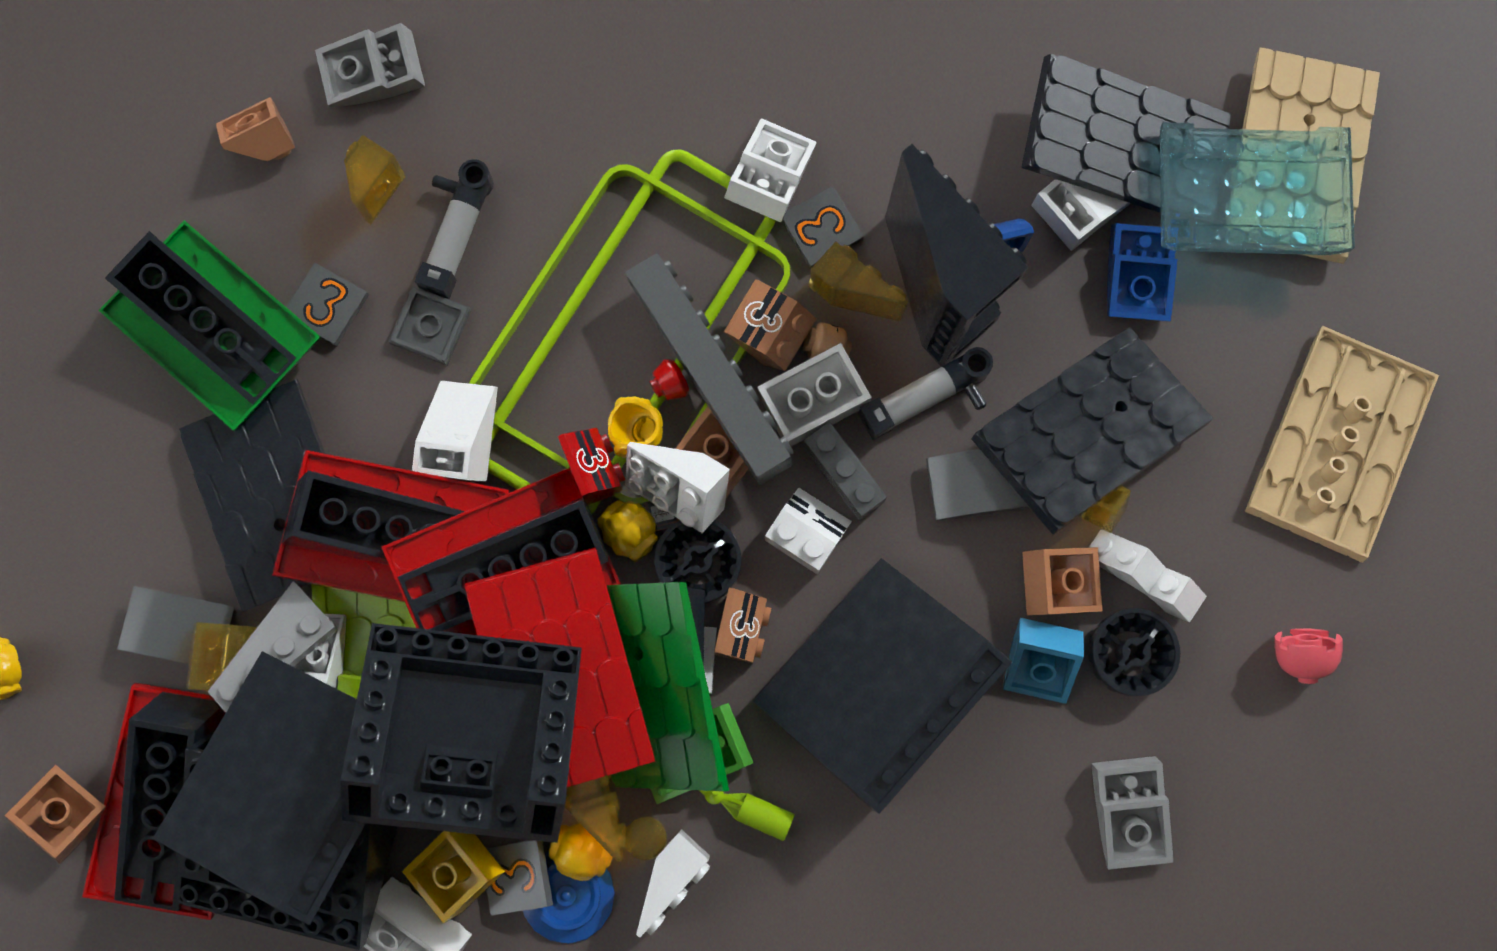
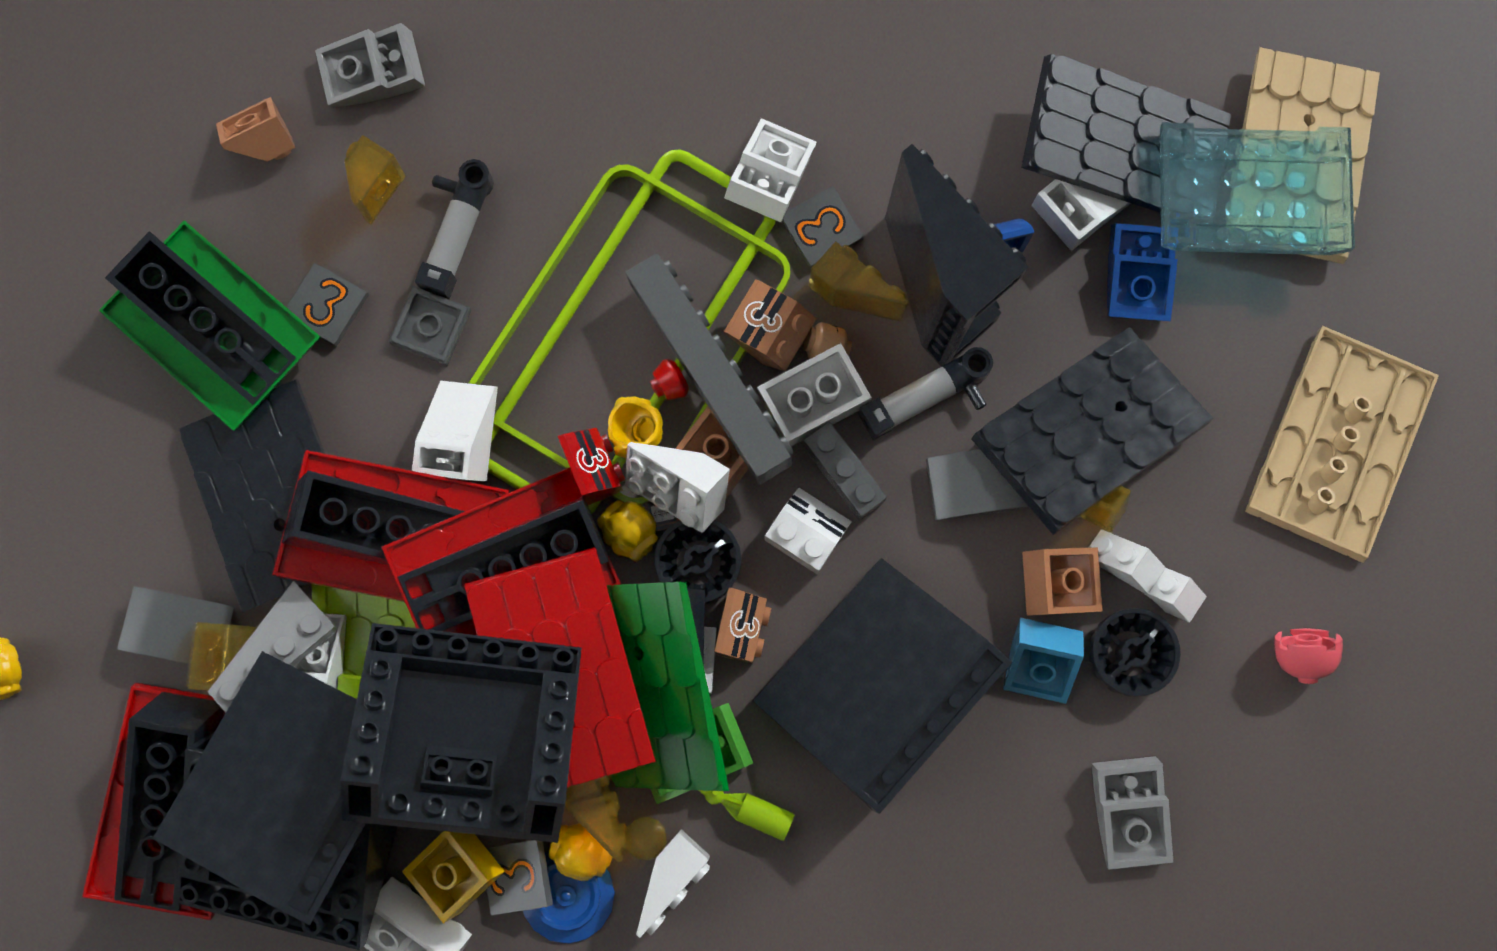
nougat slope [4,765,106,864] -> none

